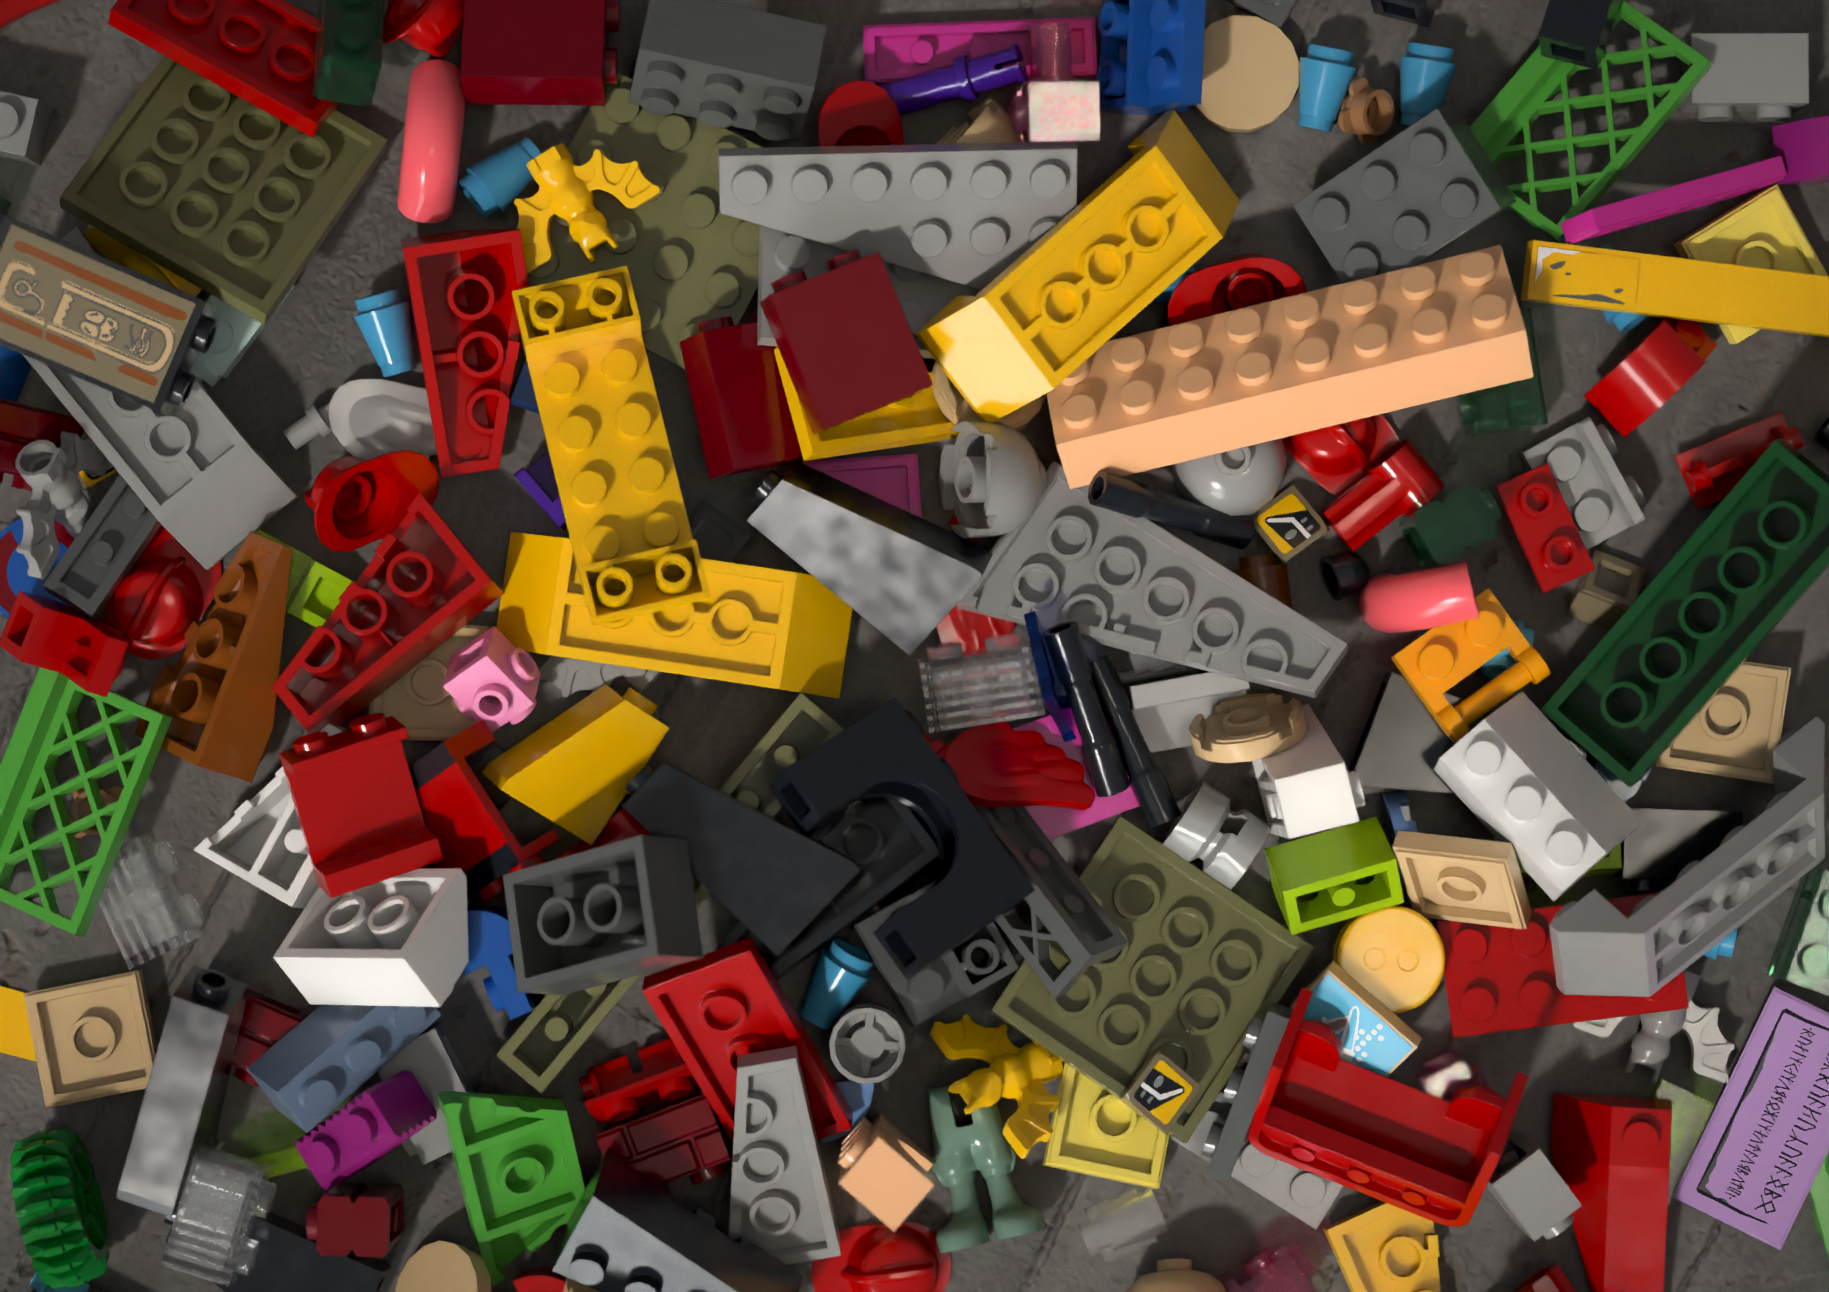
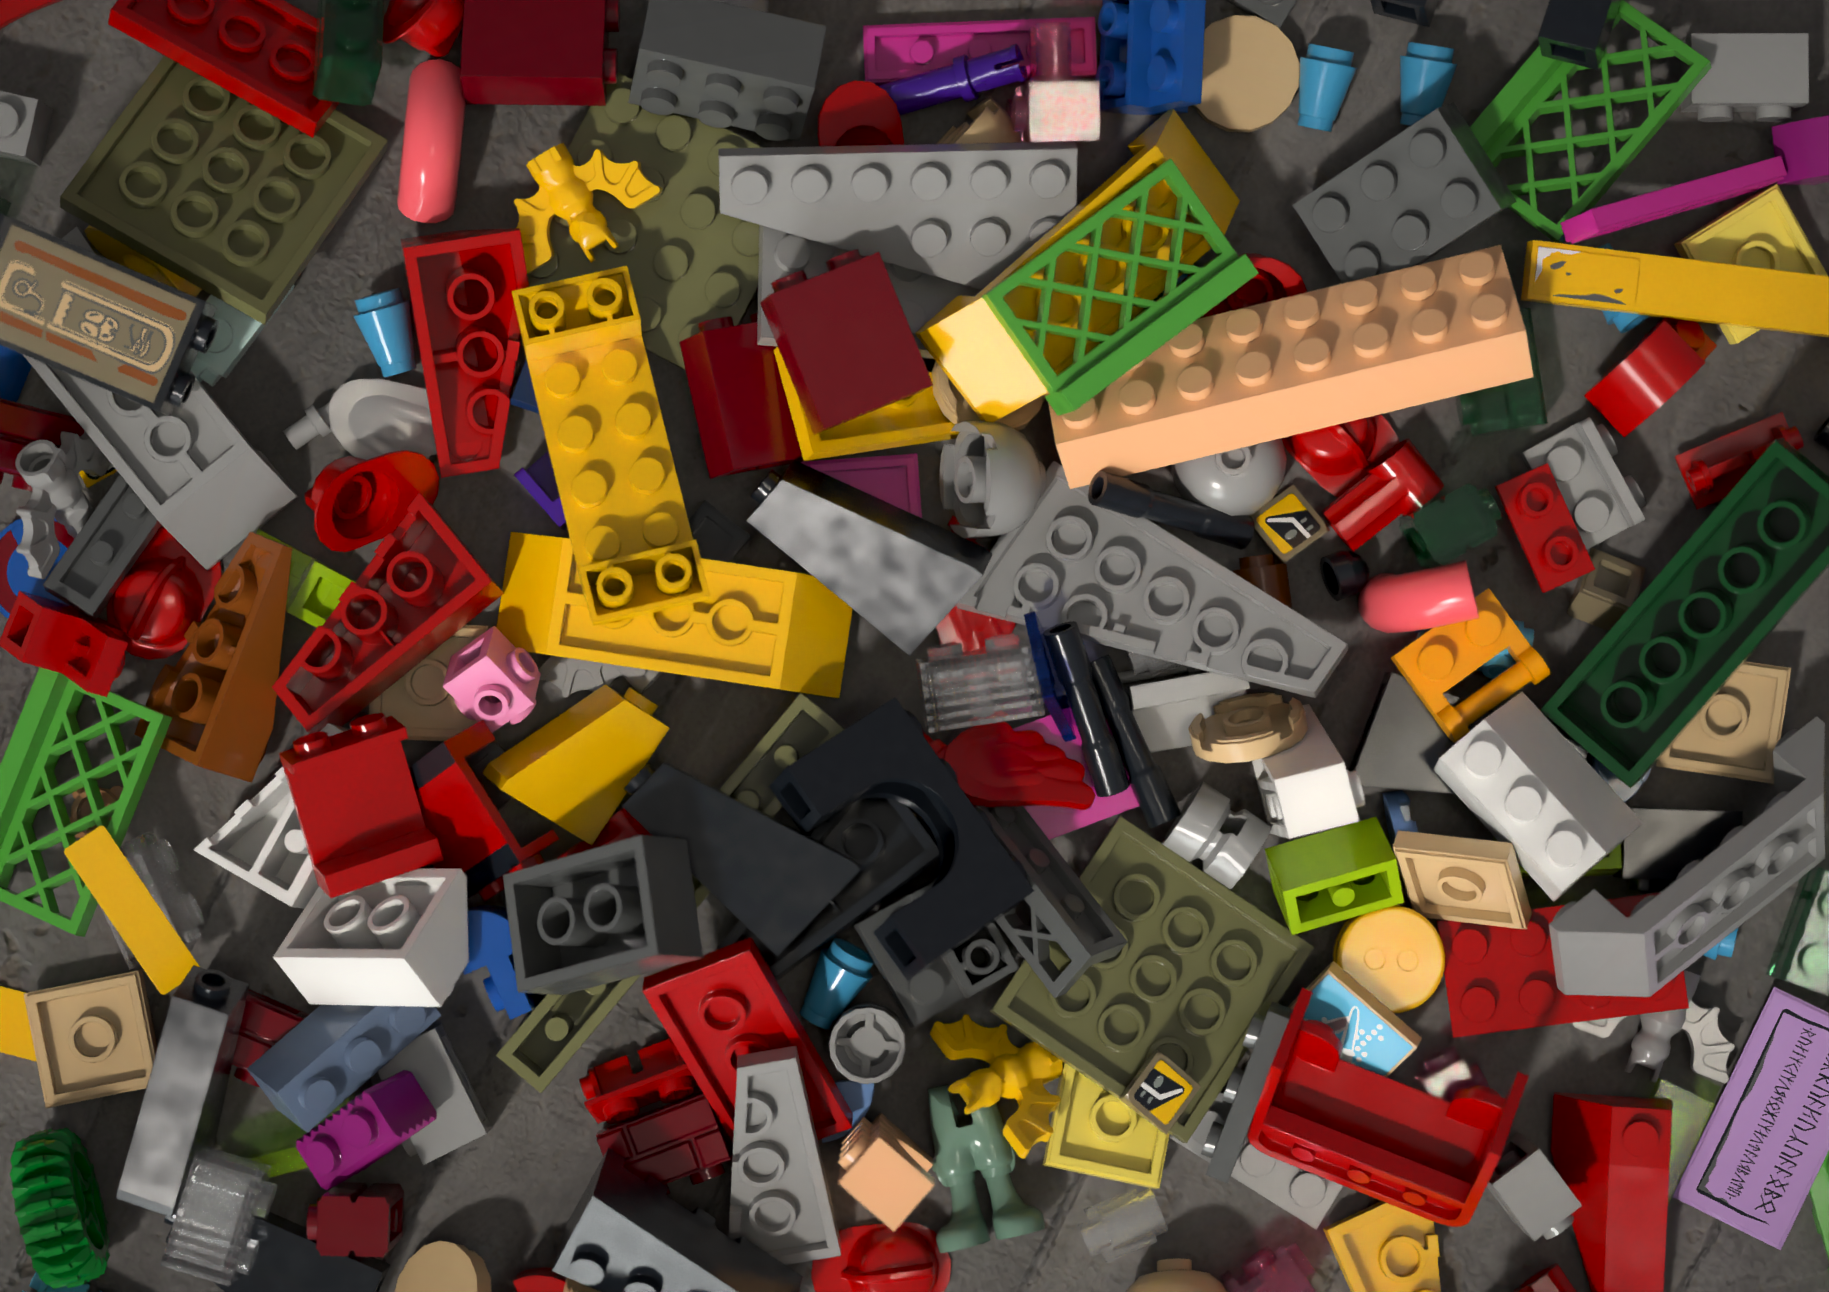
bright green wing [437,1091,585,1287] -> none
dark azure cone [458,137,541,219] -> none
medium nougat plate [1338,77,1394,145] -> none
none -> yellow sticker [64,826,200,995]
none -> bright green fence [981,159,1258,416]

